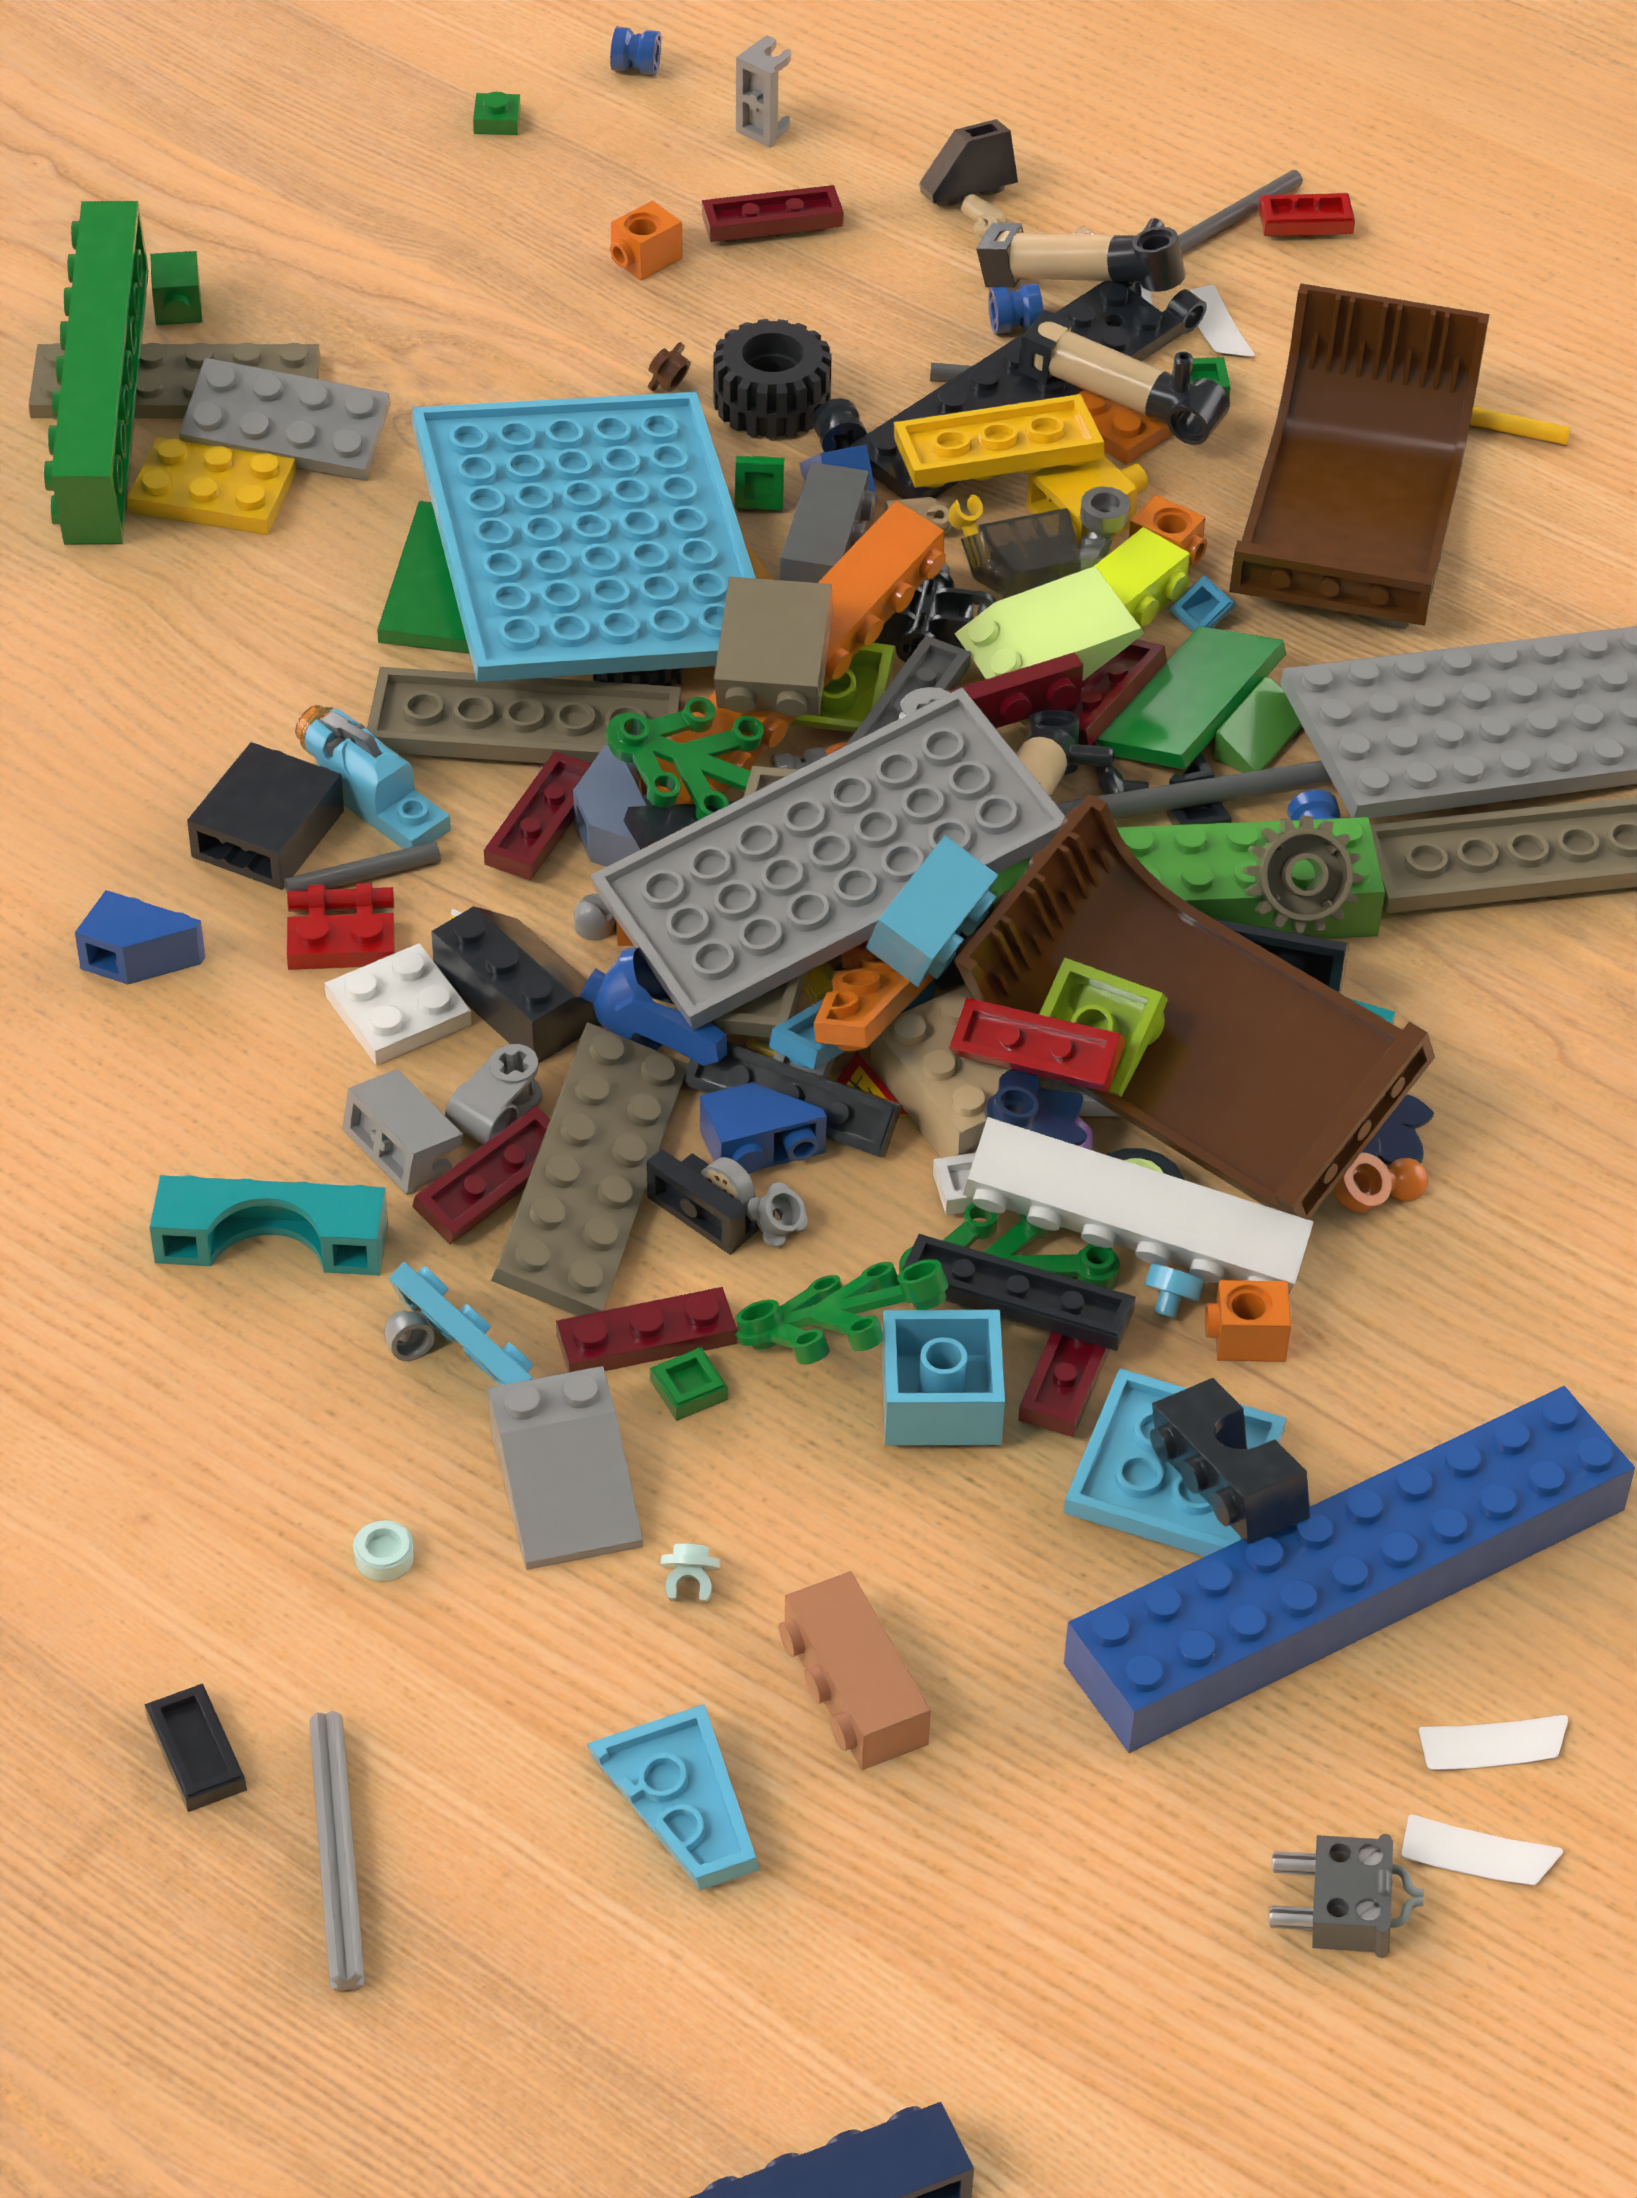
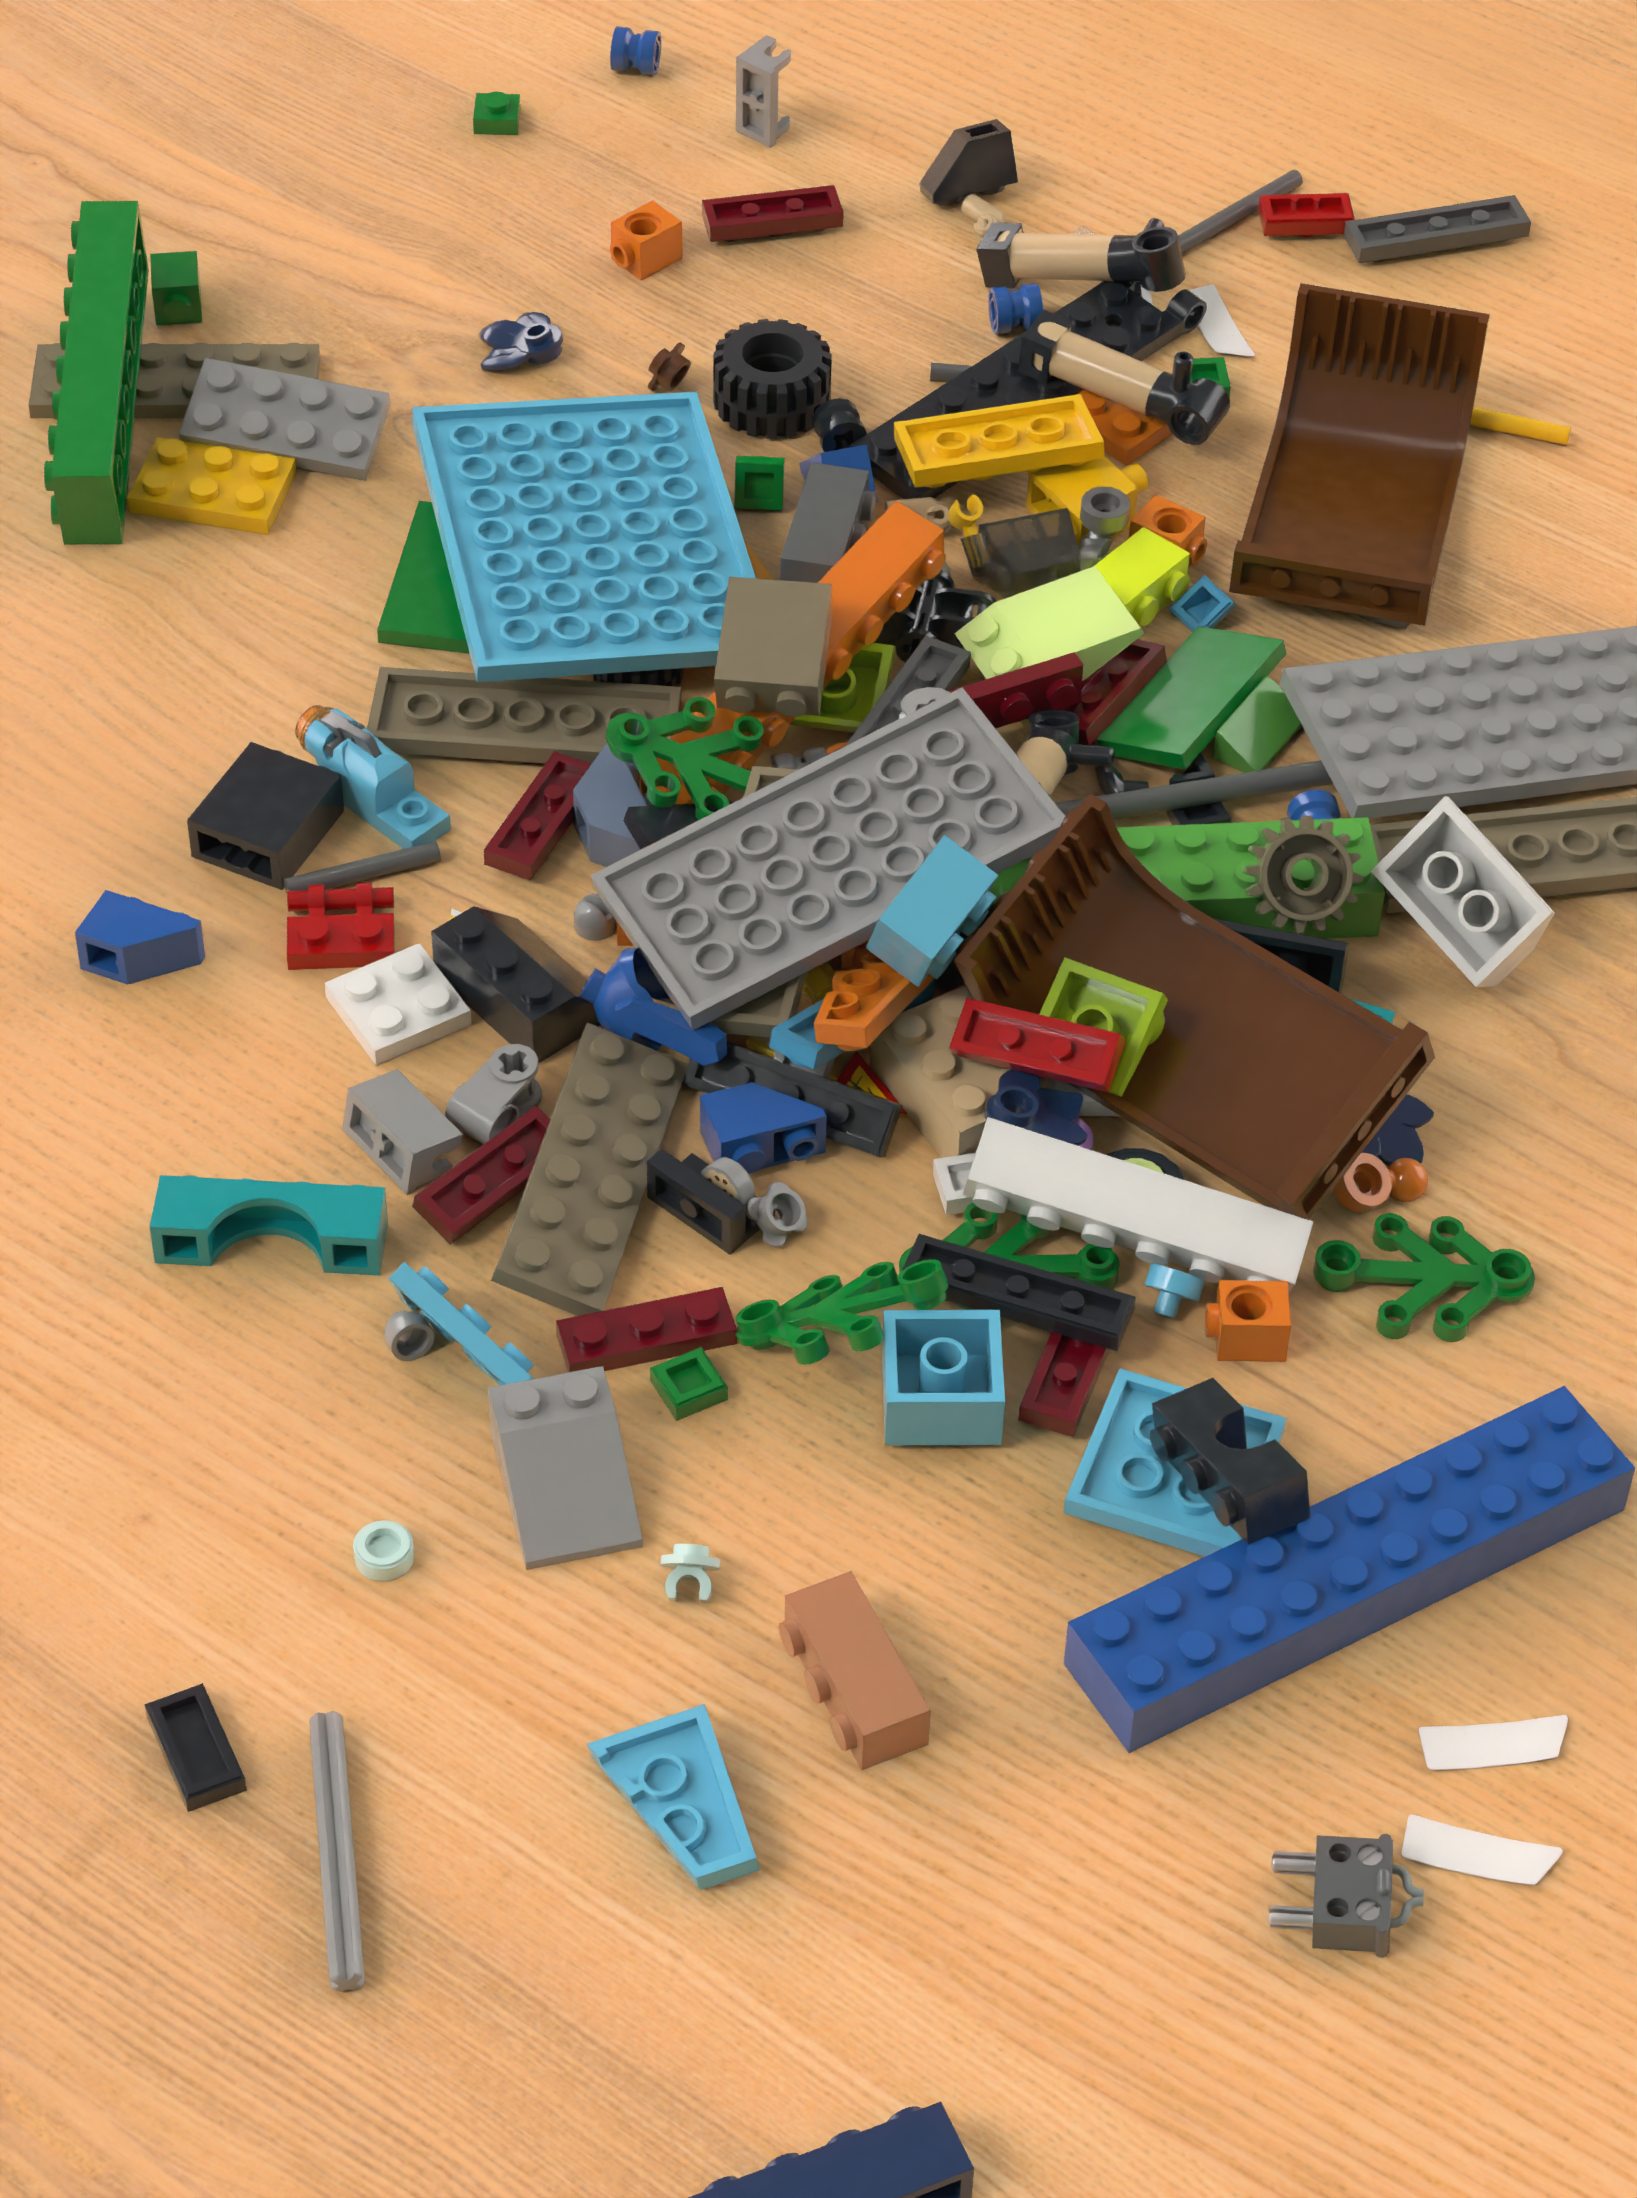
none -> dark blue plate [479,312,563,370]
none -> green plant [1313,1213,1535,1342]
none -> dark grey plate [1344,195,1531,263]
none -> white slope [1371,796,1555,987]

